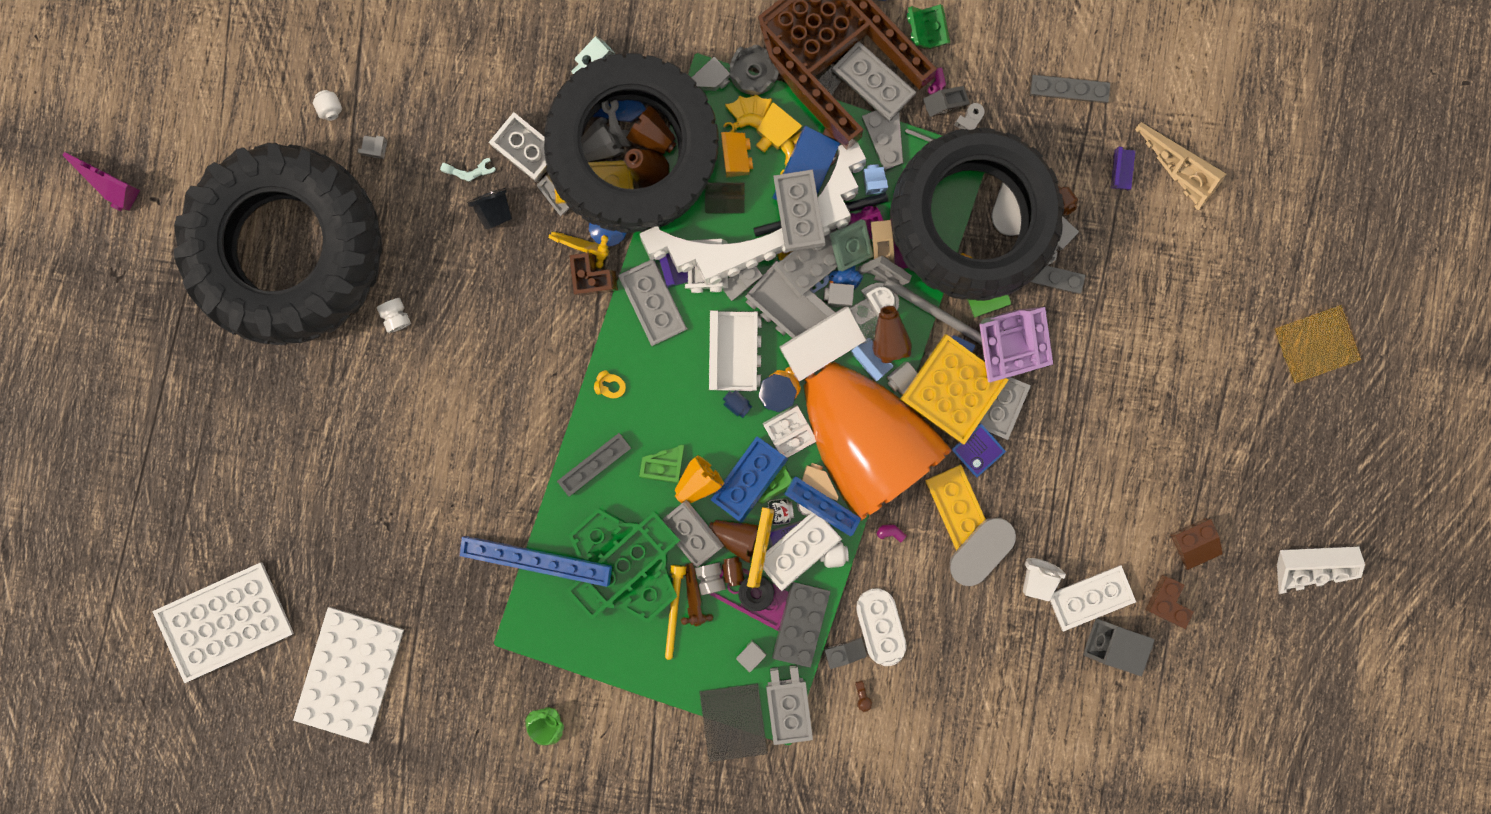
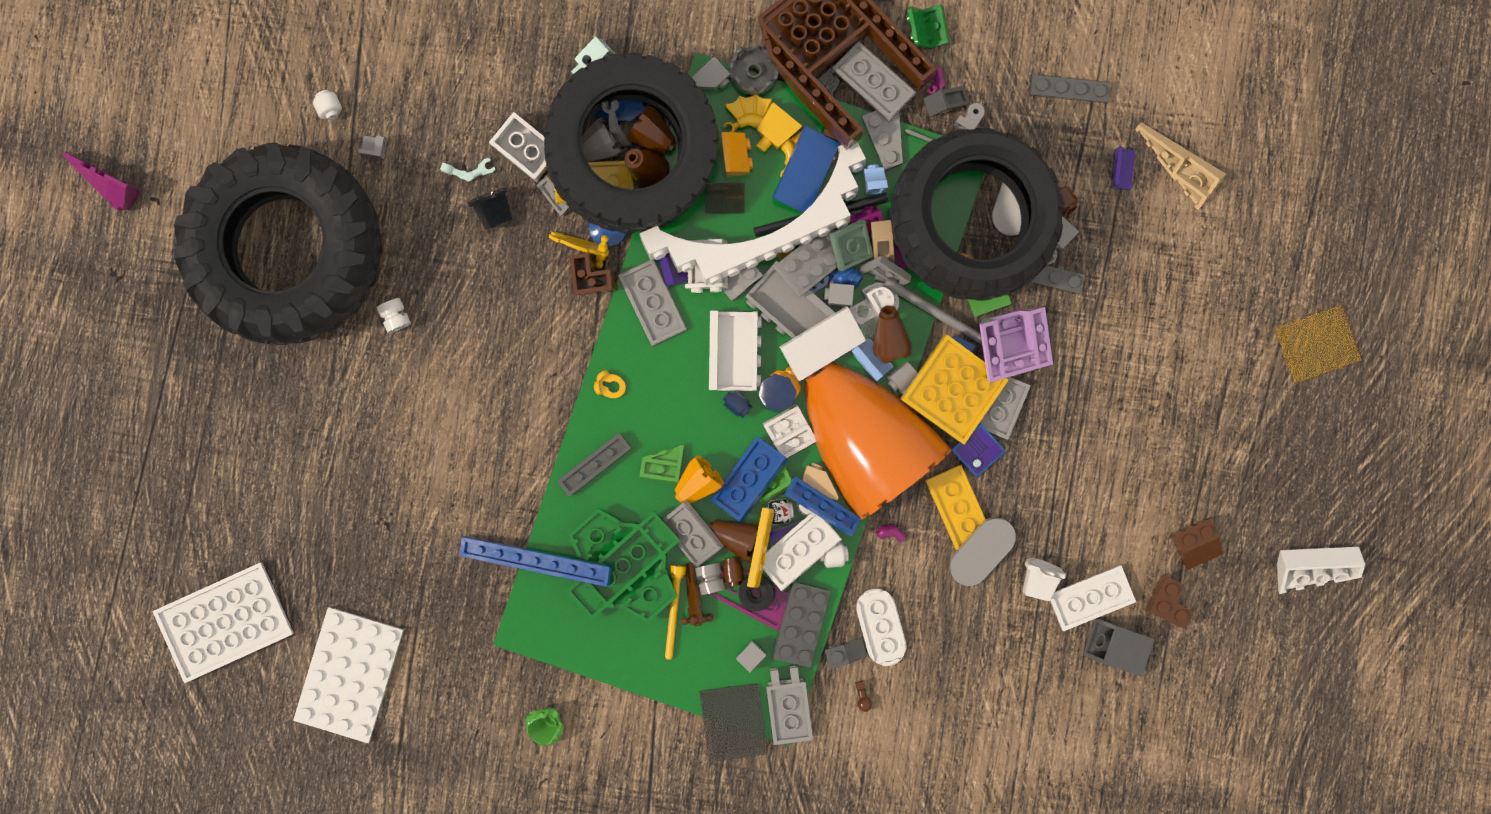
light grey plate [773,170,825,252] -> none

